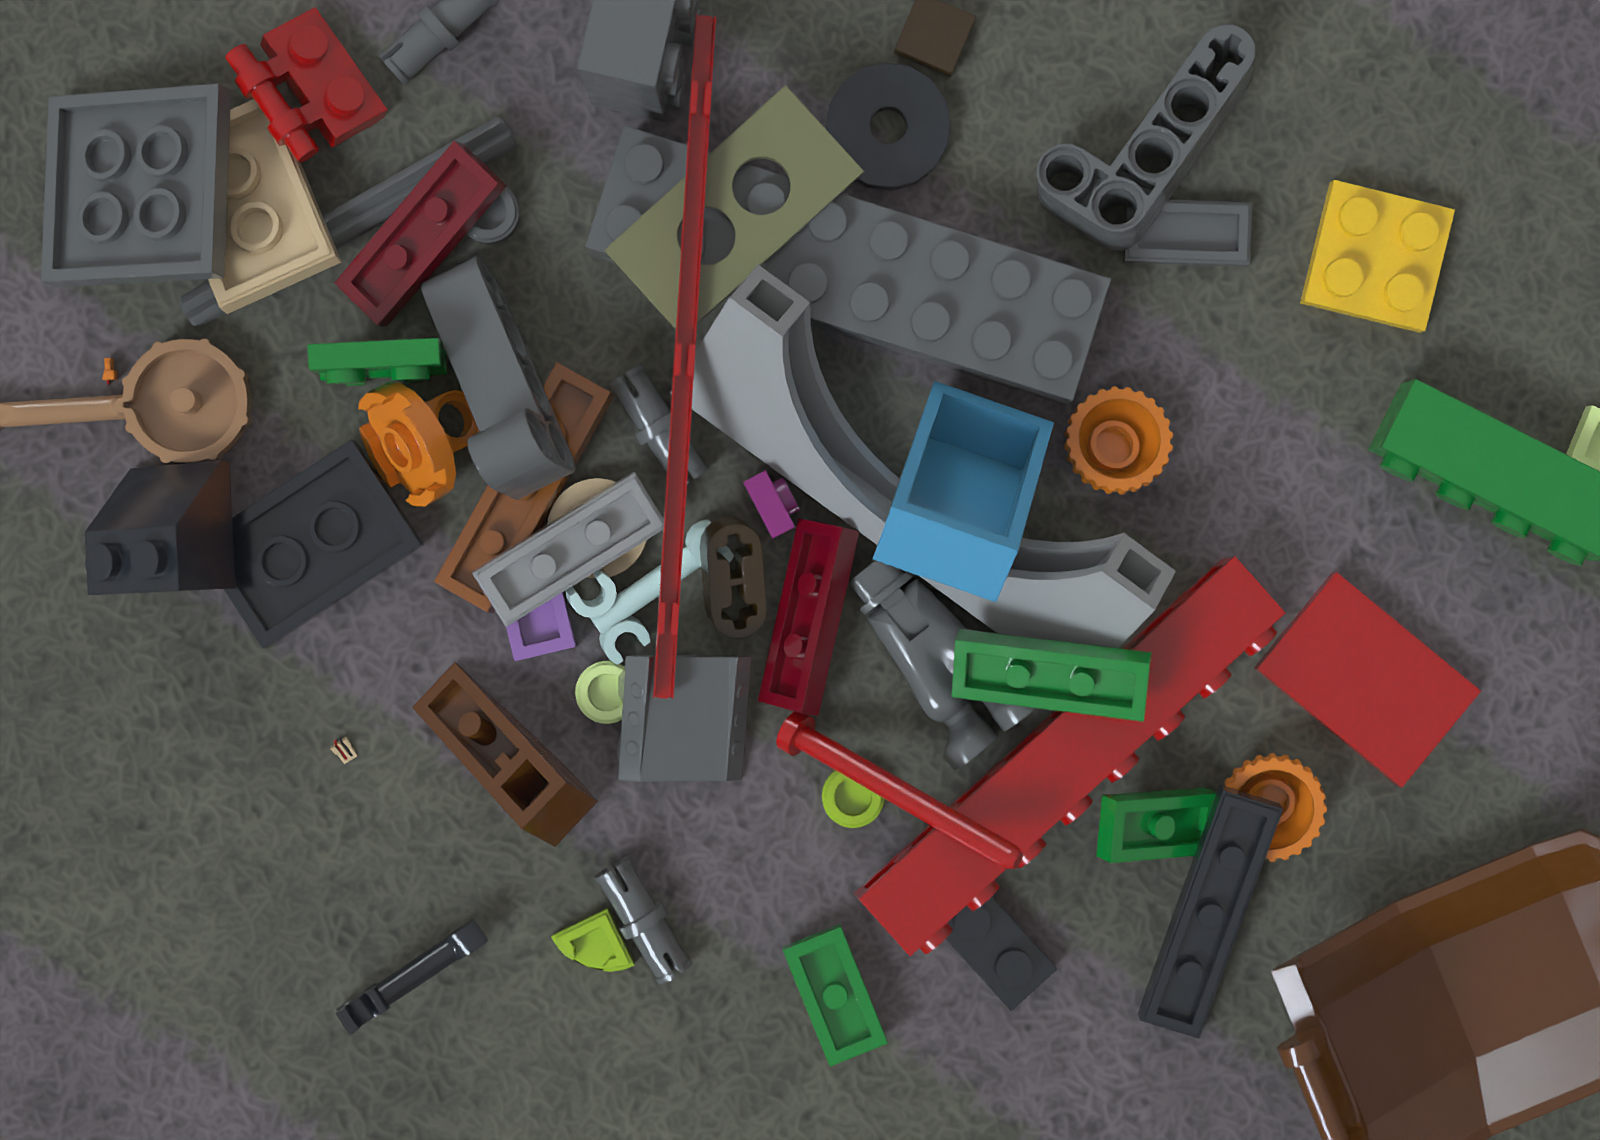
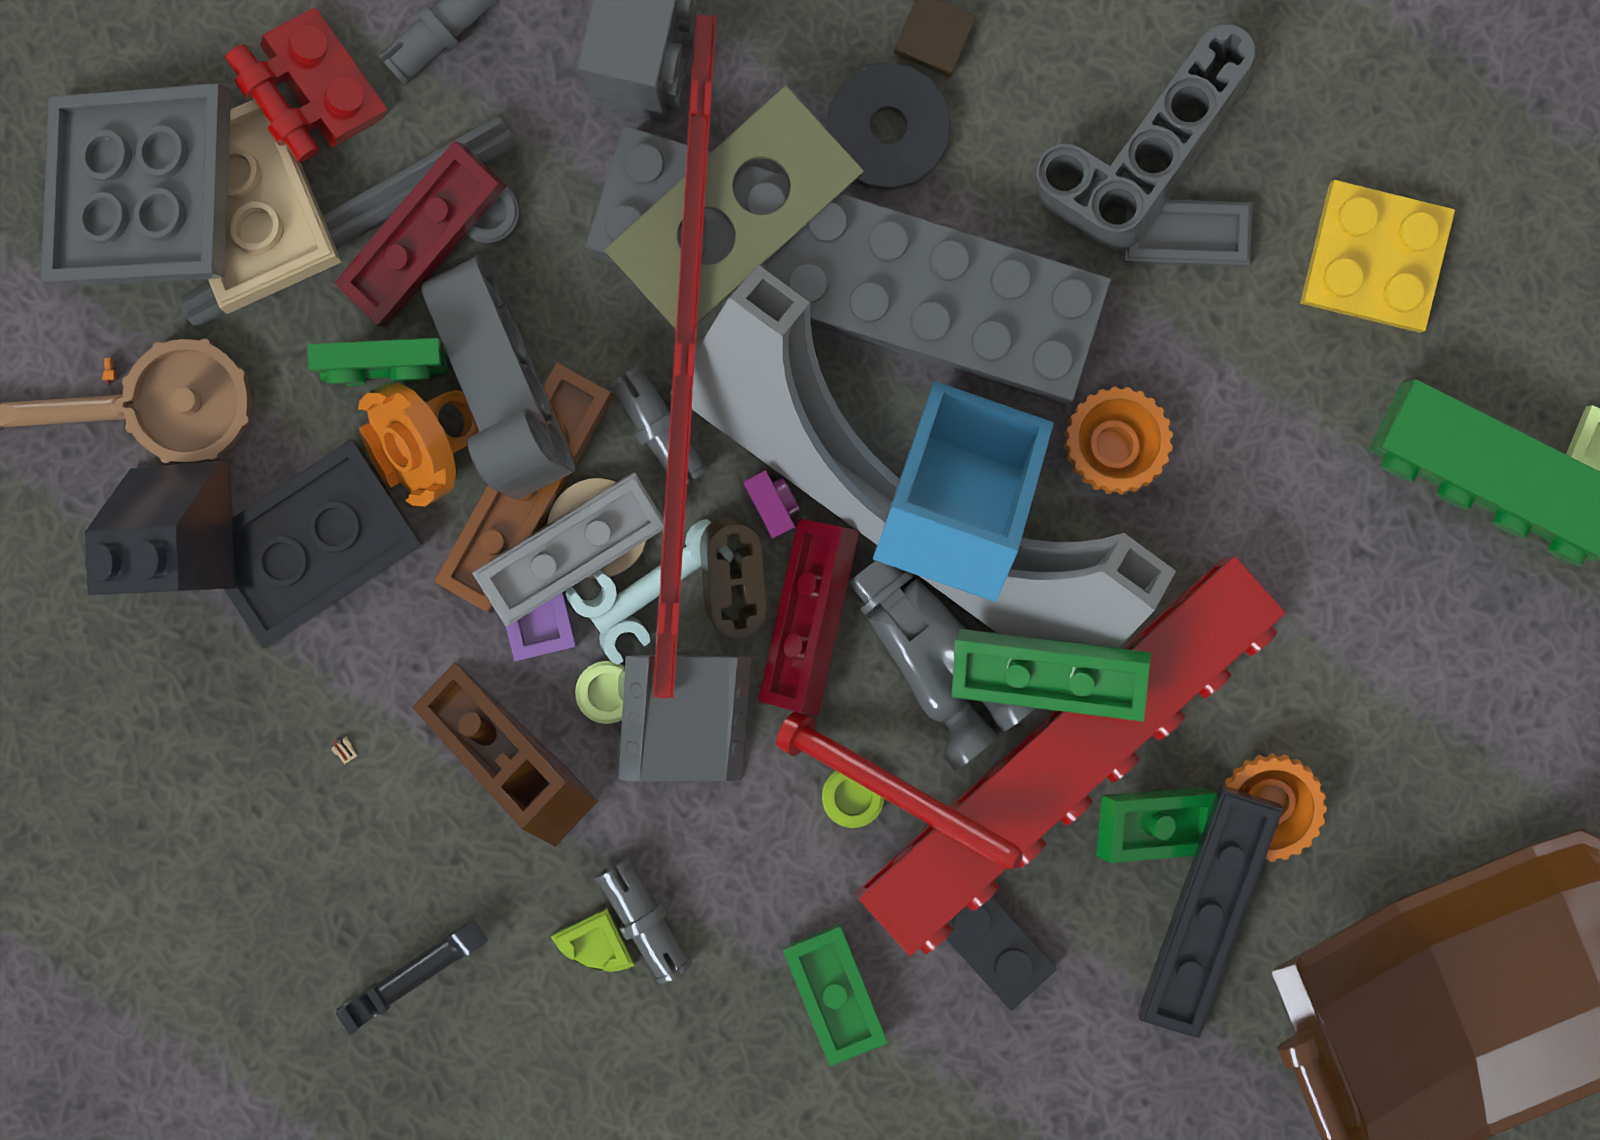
red tile [1254,572,1481,788] -> none

